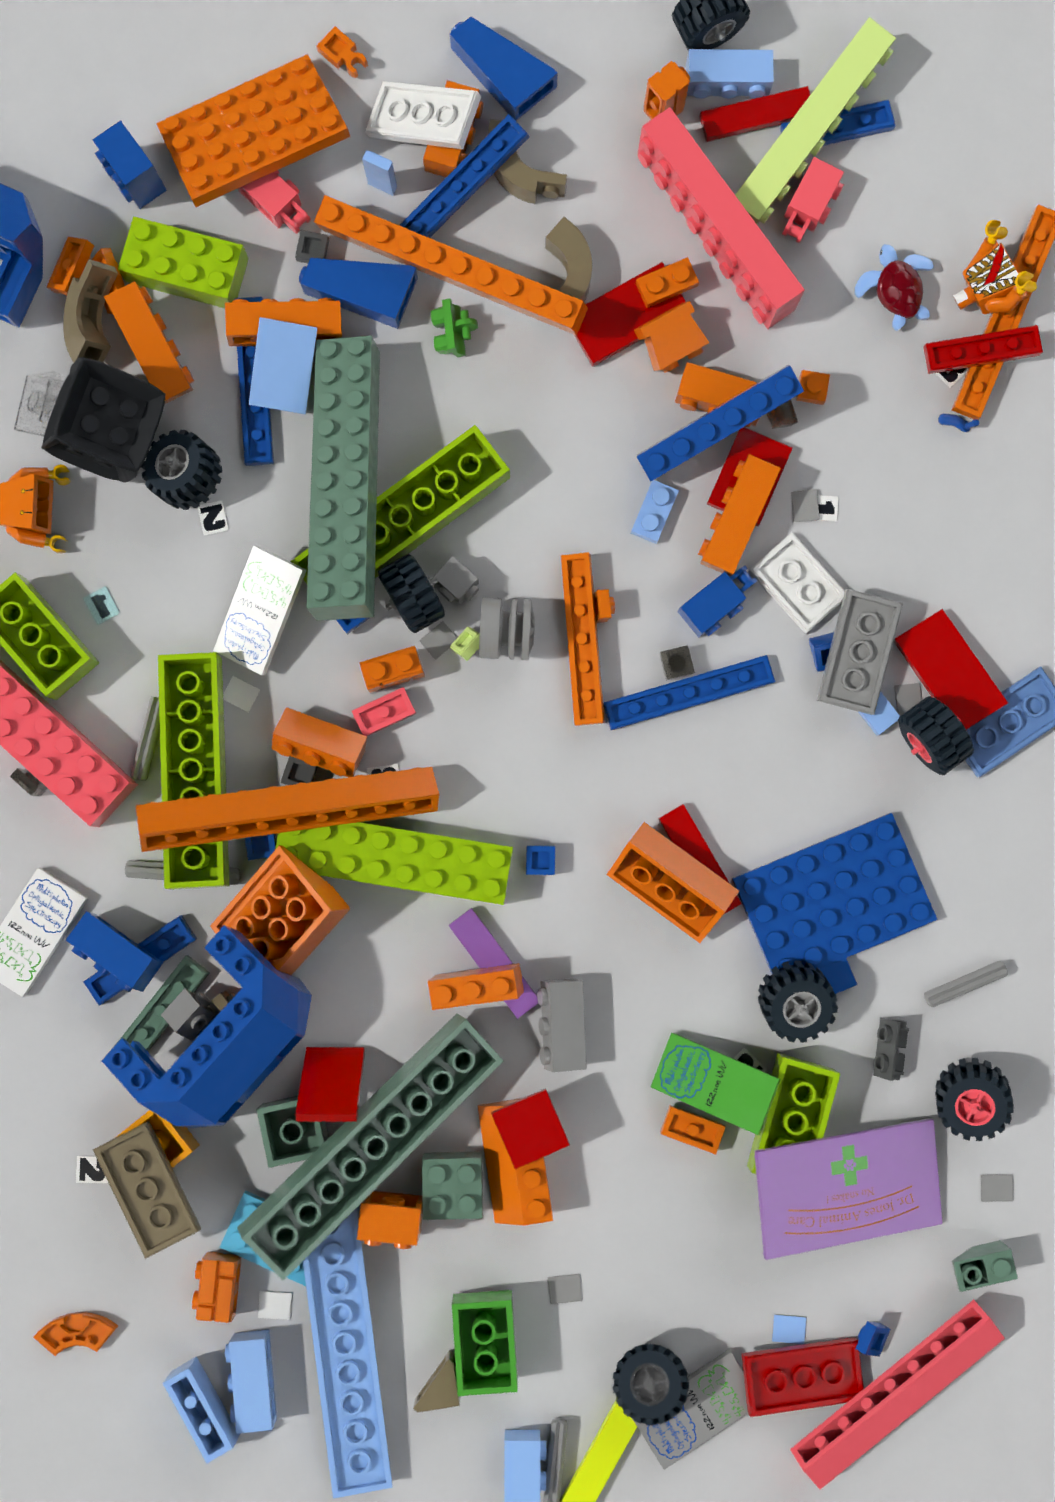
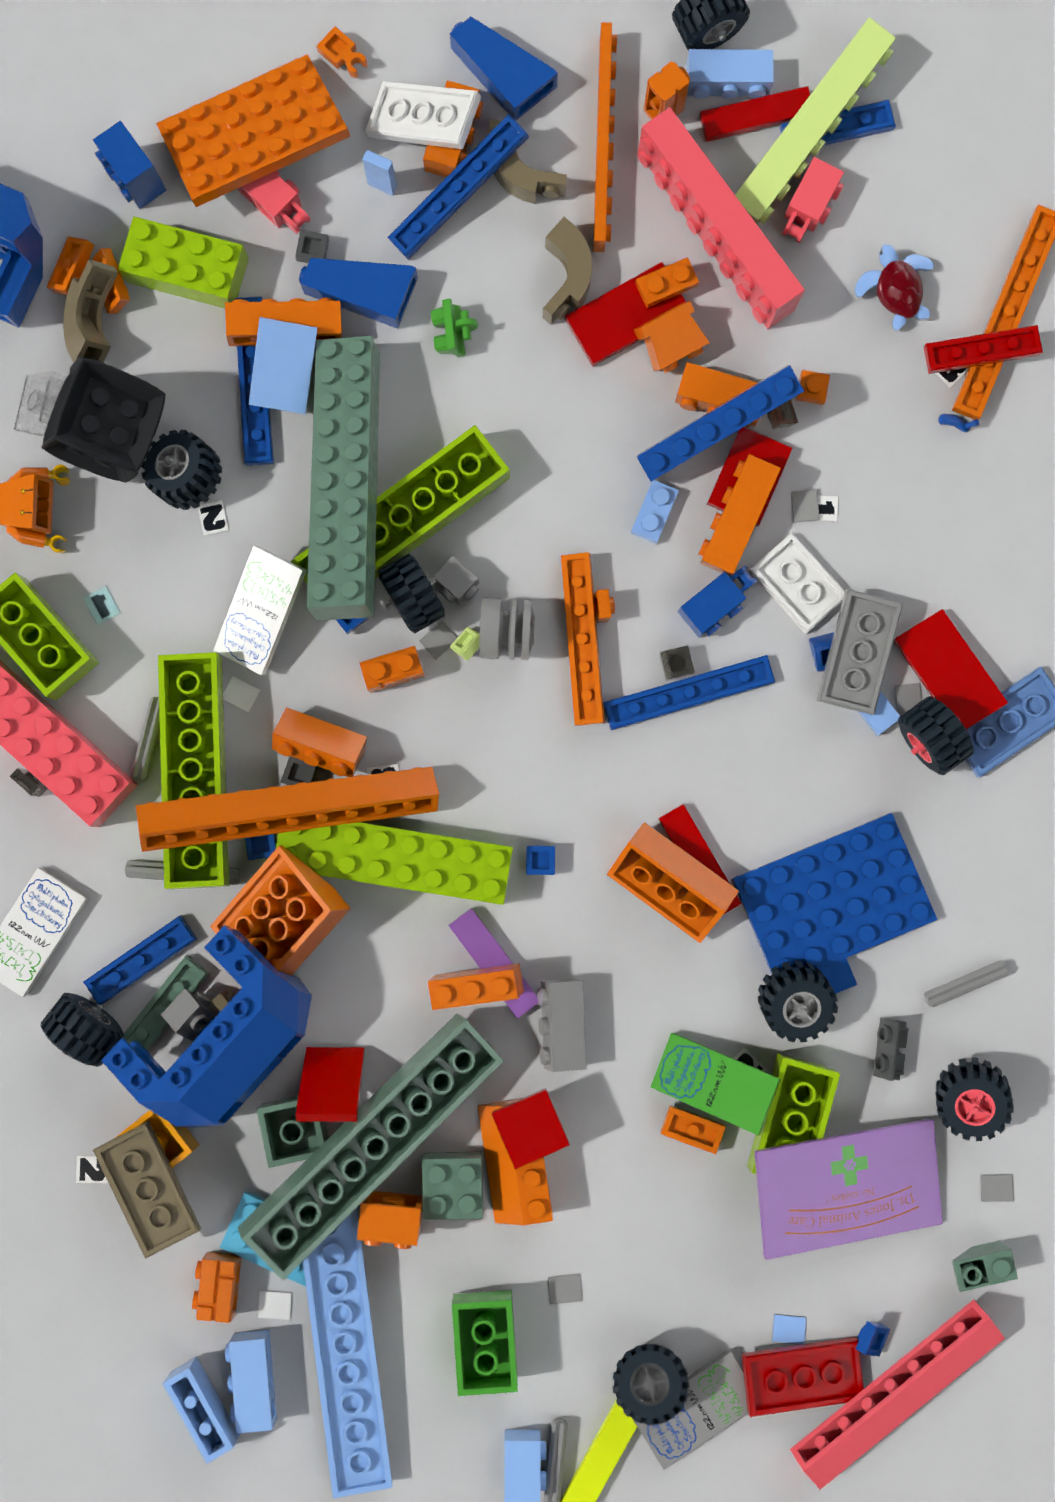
orange tile [33,1312,118,1356] -> none
blue brick [66,911,163,992] -> none
orange brick [104,281,194,404] -> none
orange brick [314,195,588,336] -> none
coral plate [352,687,416,736] -> none
dark tan slope [413,1350,461,1413] -> none
torso [953,220,1037,314] -> none
none -> black wheel [40,993,124,1067]
none -> orange plate [593,22,617,252]

